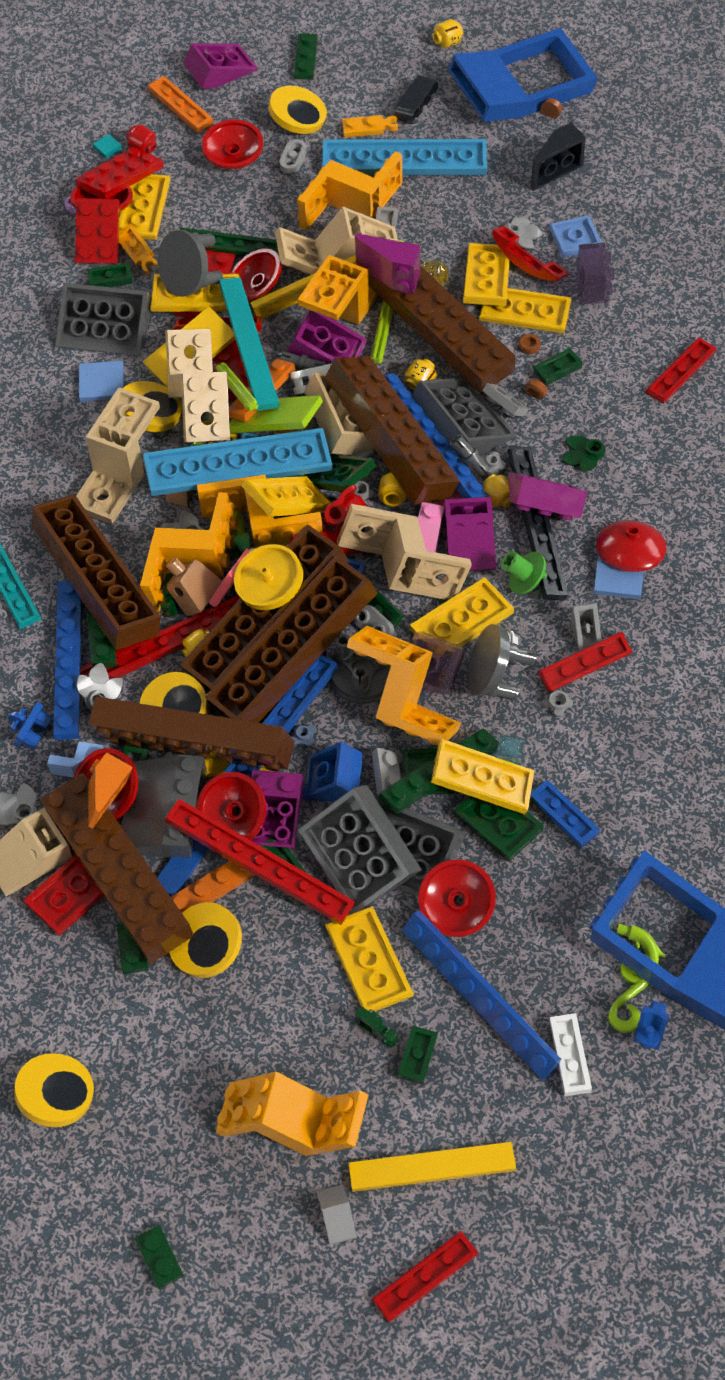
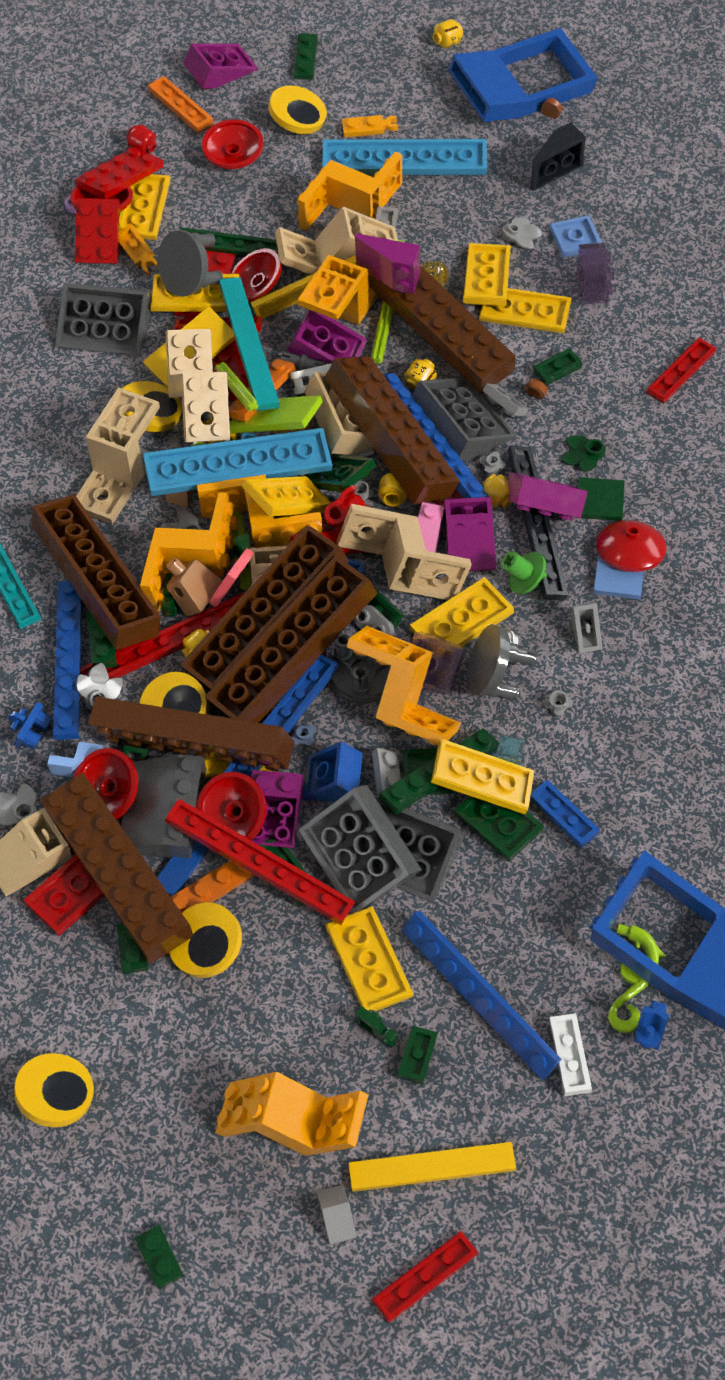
medium blue tile [79,361,124,402] -> none
dark green plate [87,263,133,287] -> none
orange slope [88,752,133,829] -> none
teal tile [93,134,122,159] -> none
yellow piece [234,544,303,610] -> none
light grey plate [279,139,307,174] -> none
black beam [394,75,439,124] -> none
red dish [418,859,496,937] -> none
dark grey pin [450,434,491,477] -> none
red slope [492,226,569,281] -> none
dark orange tile [519,334,541,354] -> none
red tile [537,632,633,693] -> none
none -> dark green tile [576,477,625,521]

